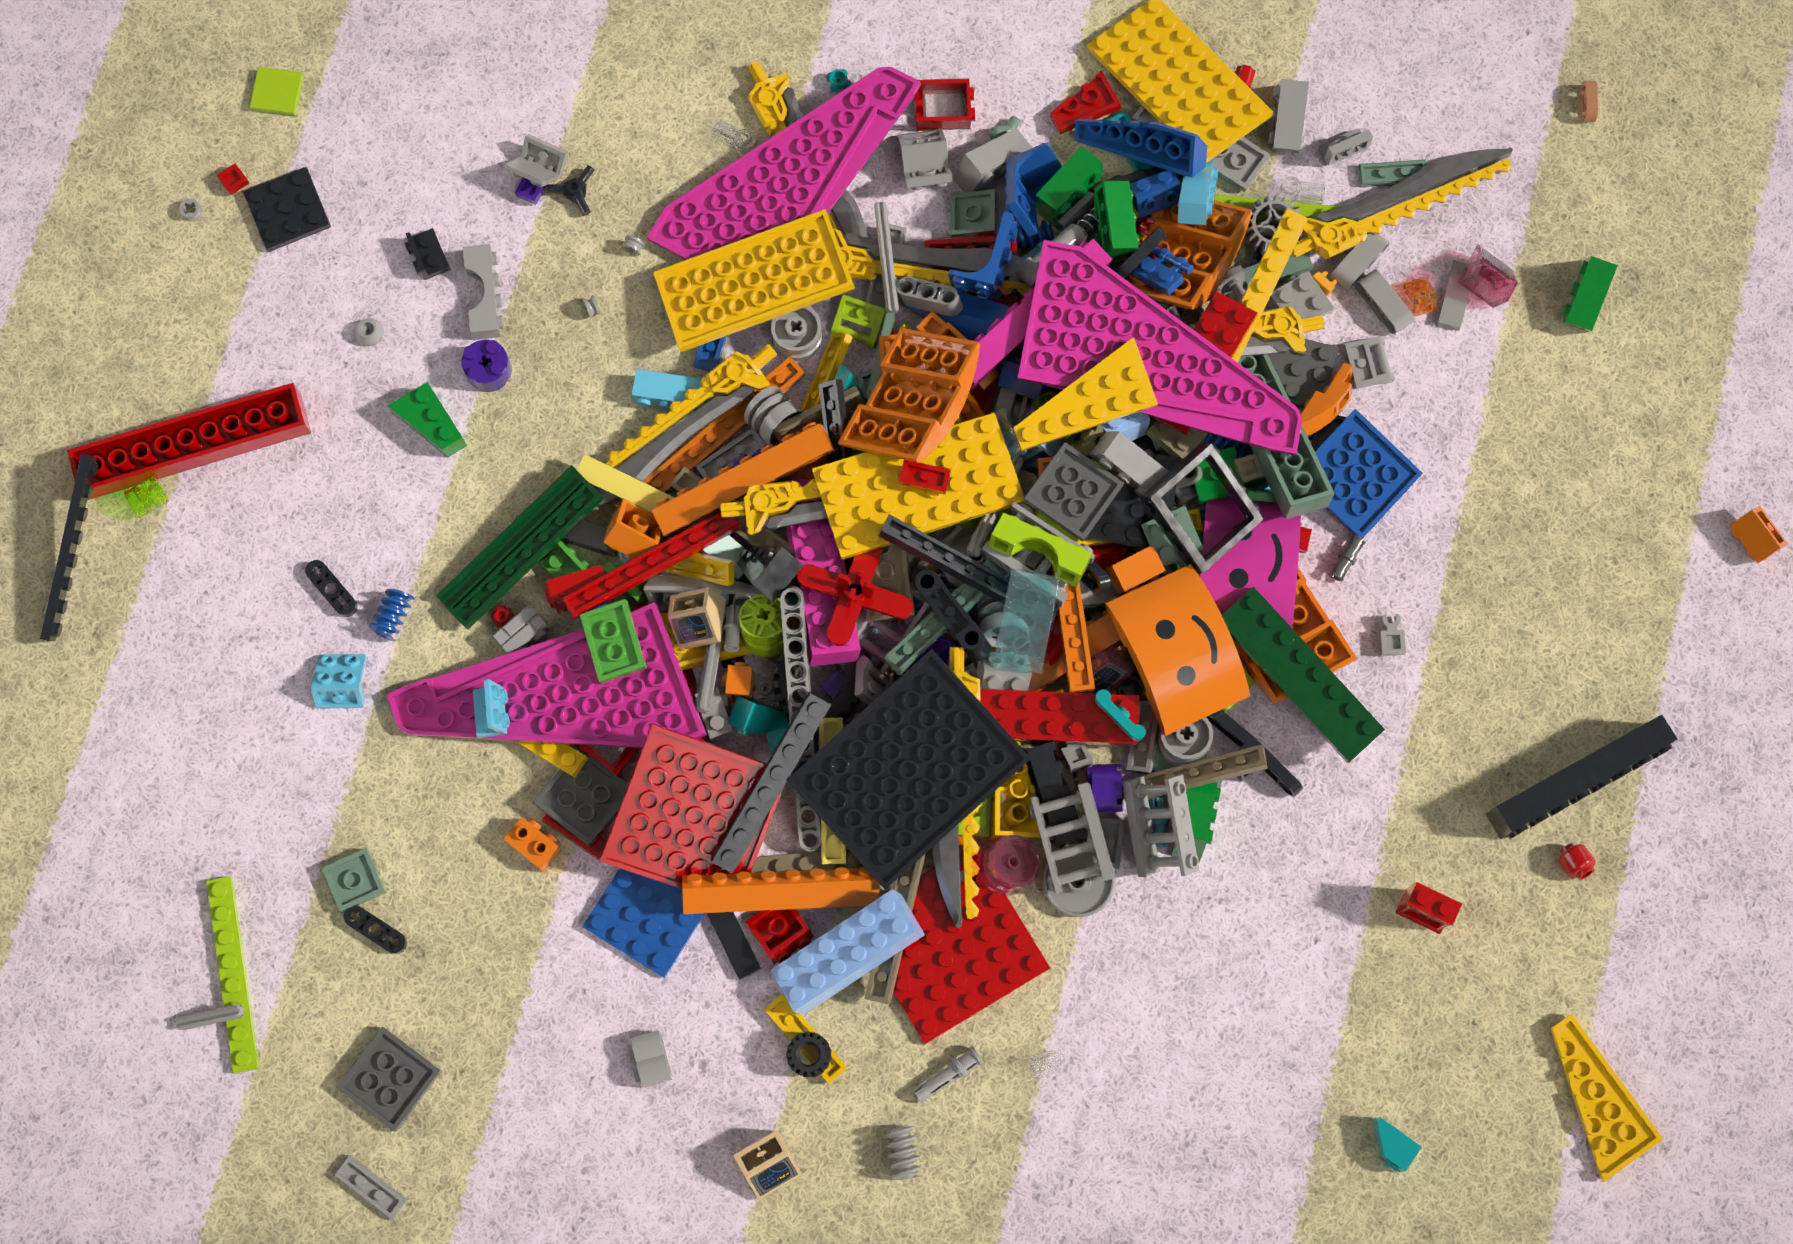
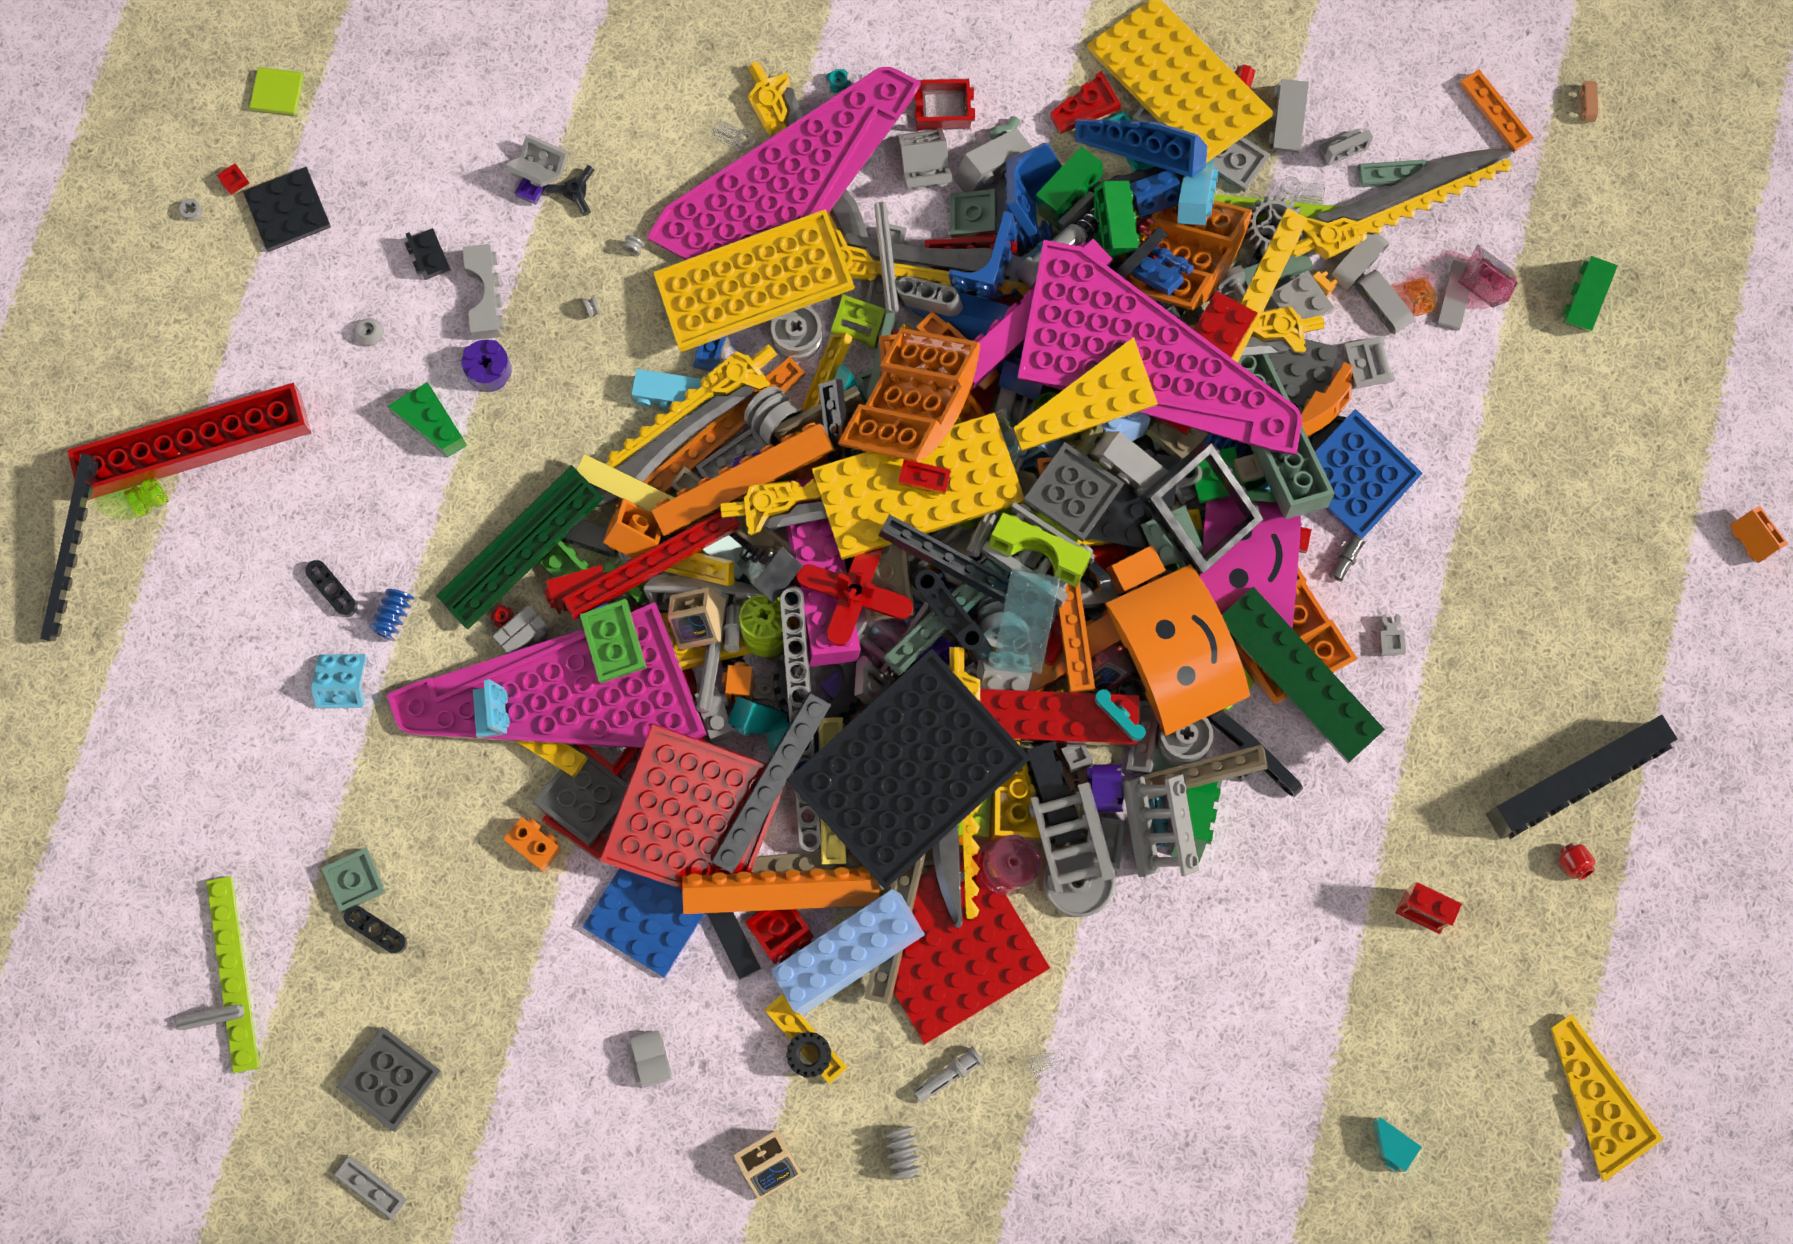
none -> orange plate [1459,69,1534,153]

